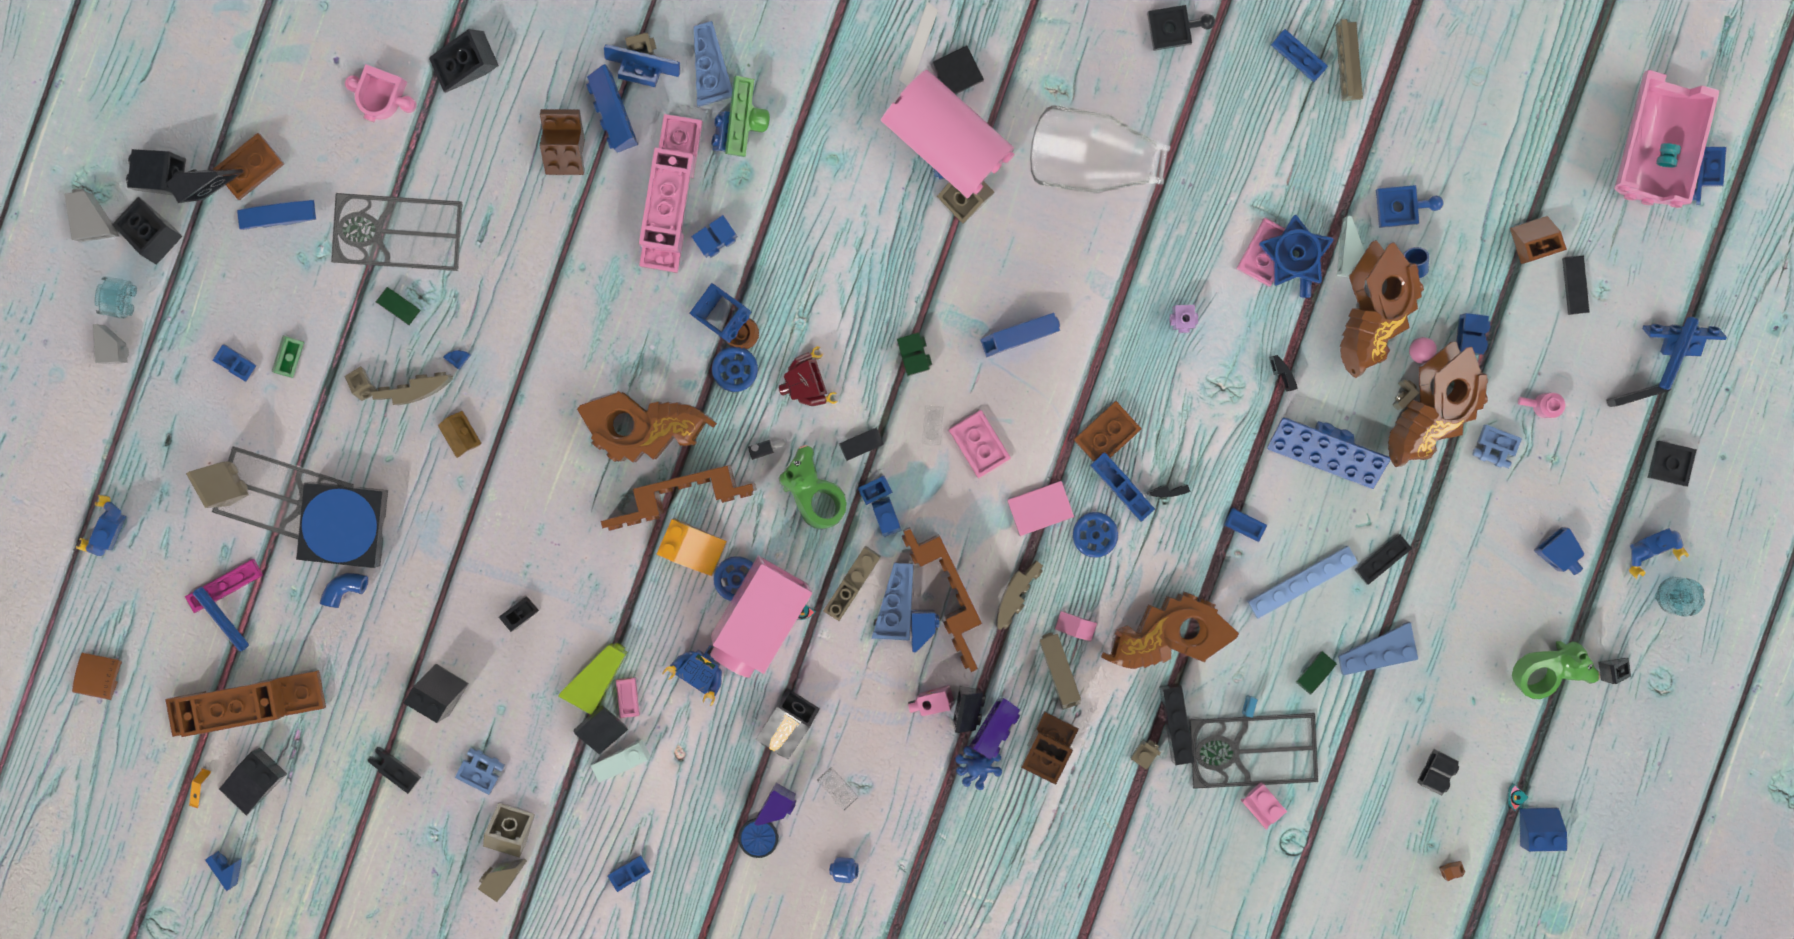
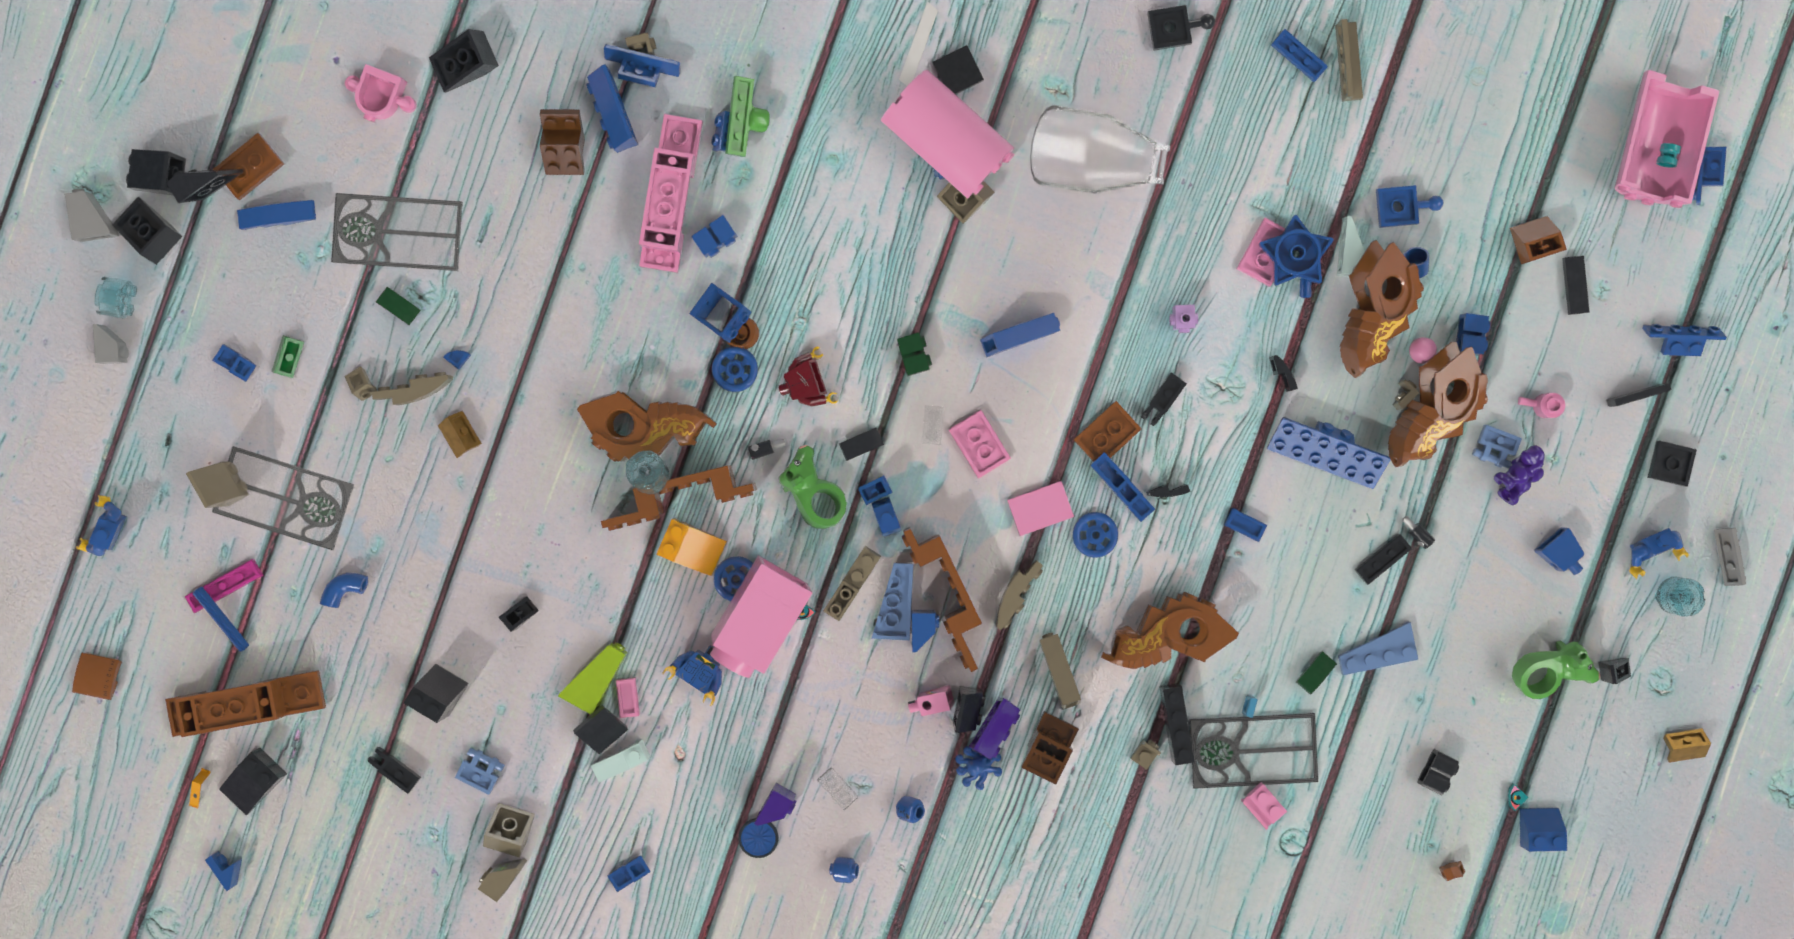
blue tile [296,482,388,568] -> none
medium blue wing [694,21,732,107] -> none
slope [756,689,820,759] -> none
bright pink slope [1055,611,1097,641] -> none
light blue plate [1247,546,1358,619] -> none
blue axle [1659,317,1699,390] -> none
none -> clear light blue brick [626,451,669,494]
none -> blue head [896,796,925,823]
none -> black hinge [1141,372,1187,426]
none -> black piece [1402,516,1435,549]
none -> dark purple animal [1494,445,1545,505]
none -> pearl gold panel [1663,728,1711,763]
none -> light grey plate [1714,528,1746,586]

